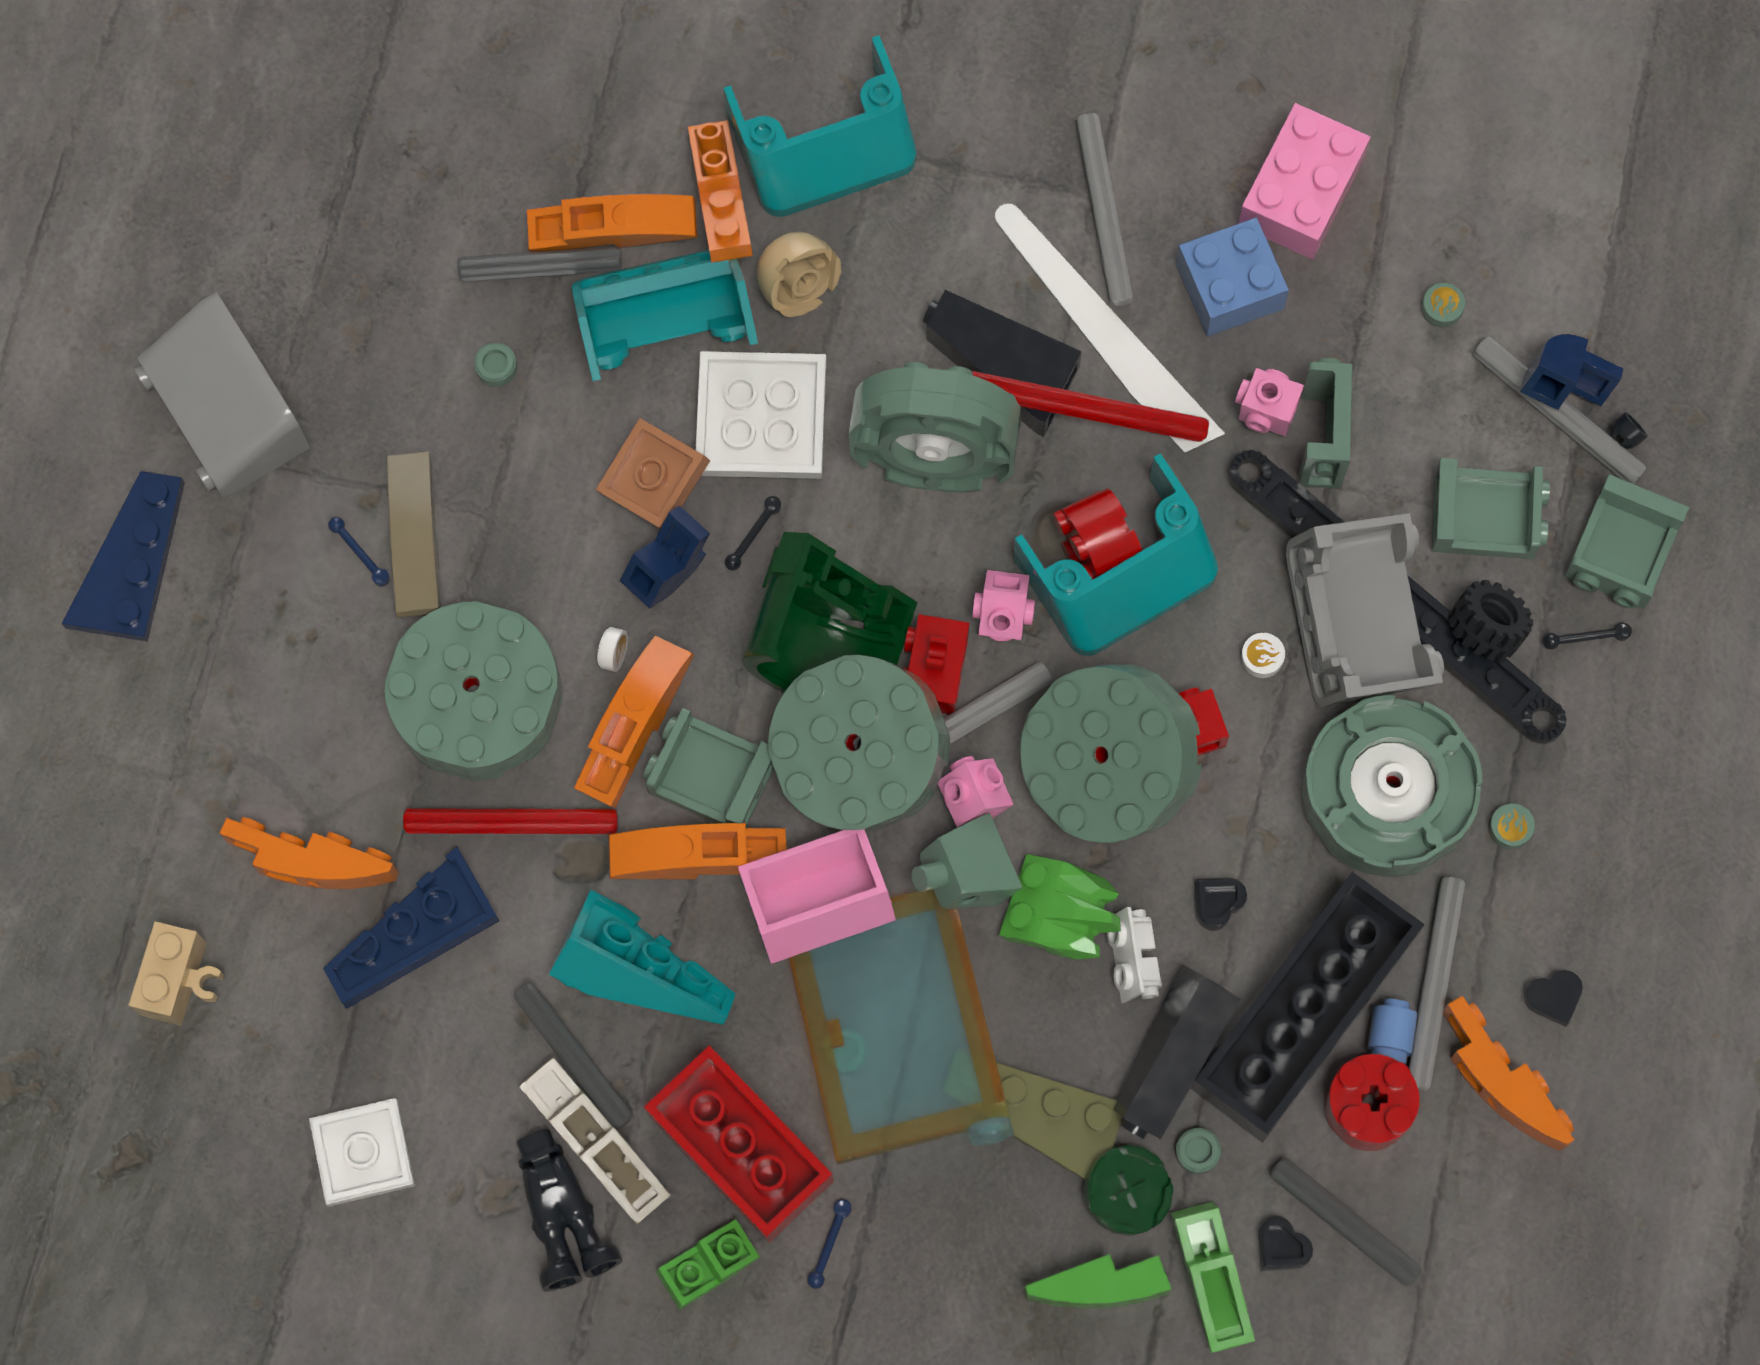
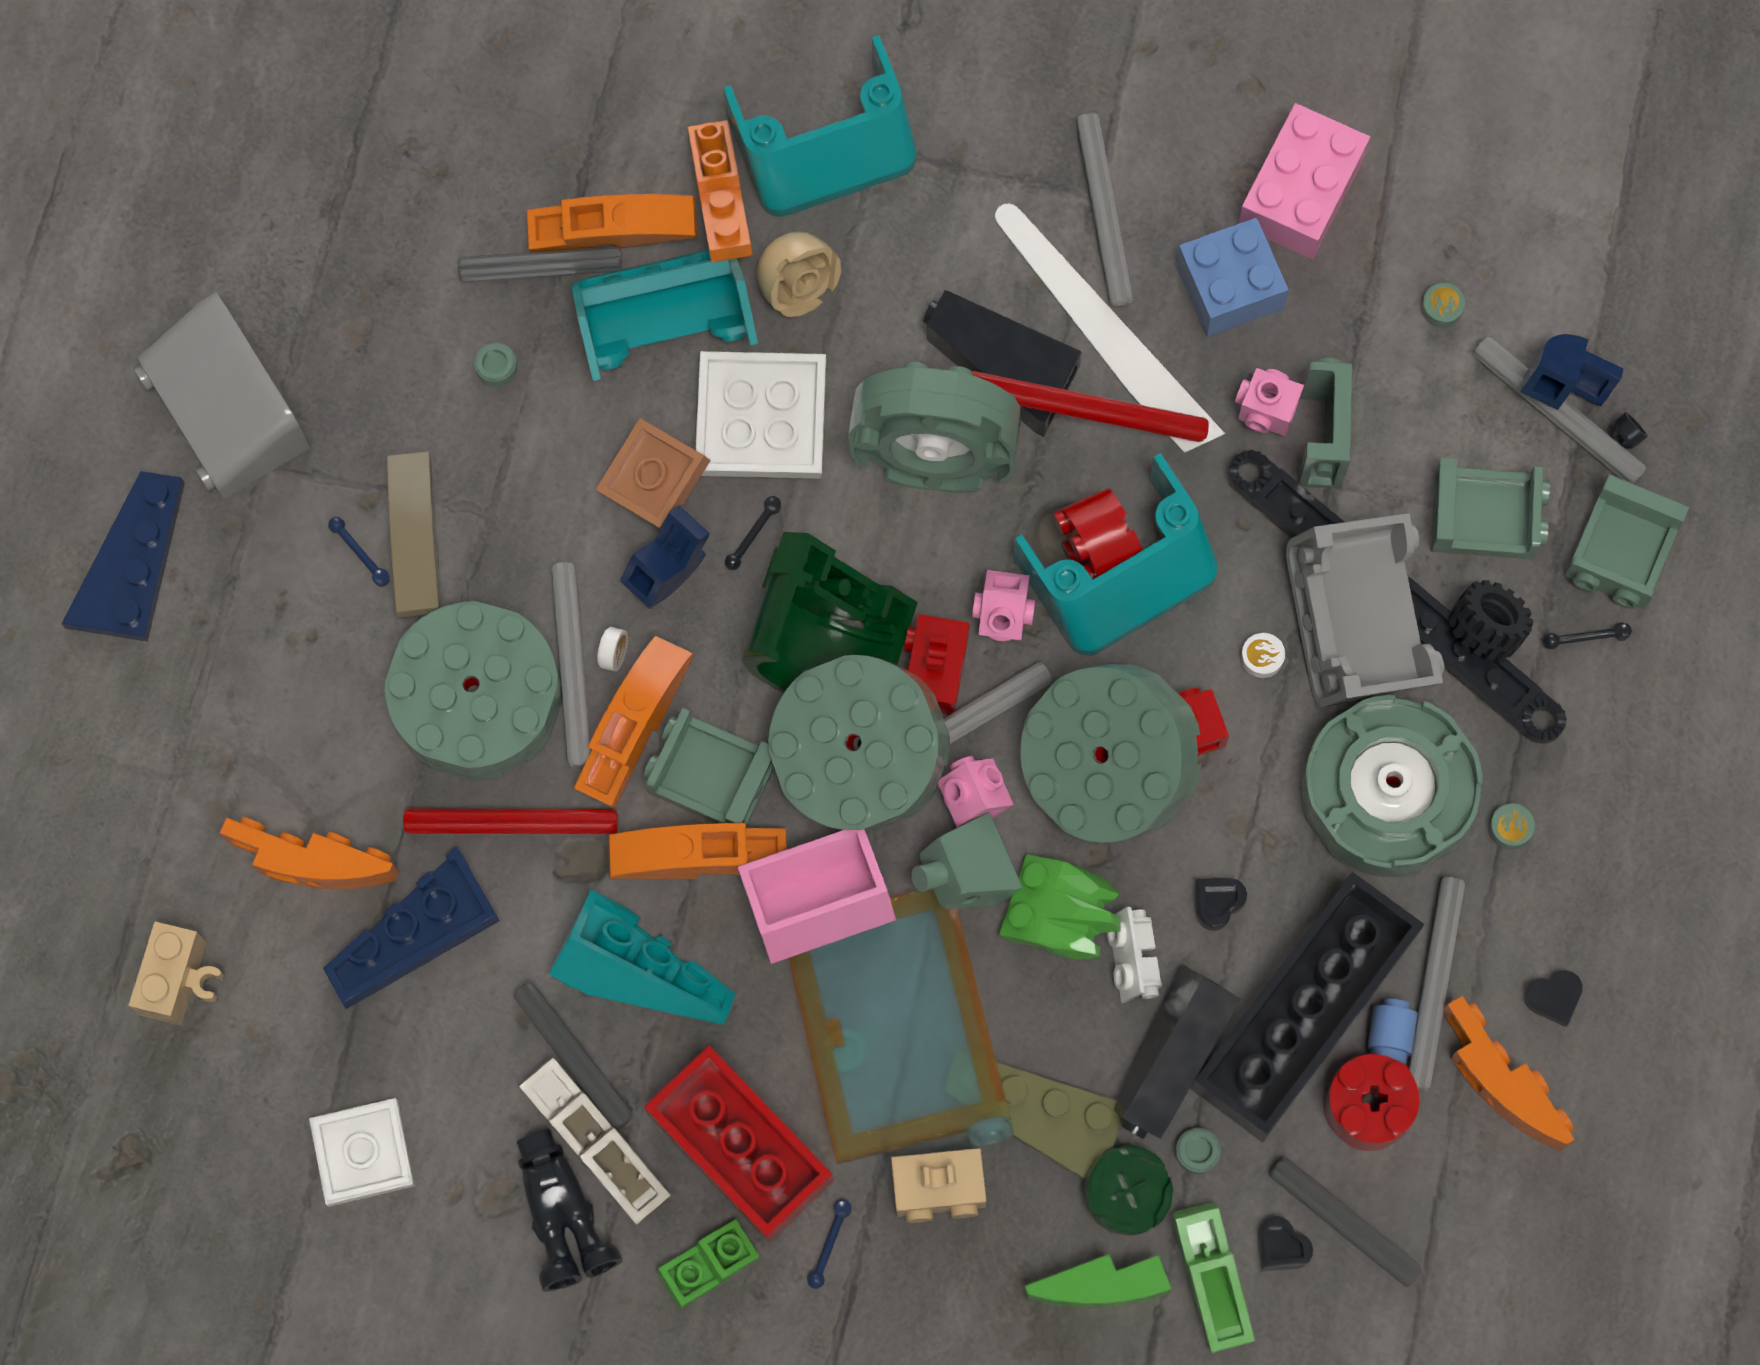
none -> light grey axle [552,562,591,768]
none -> tan brick [891,1148,986,1223]

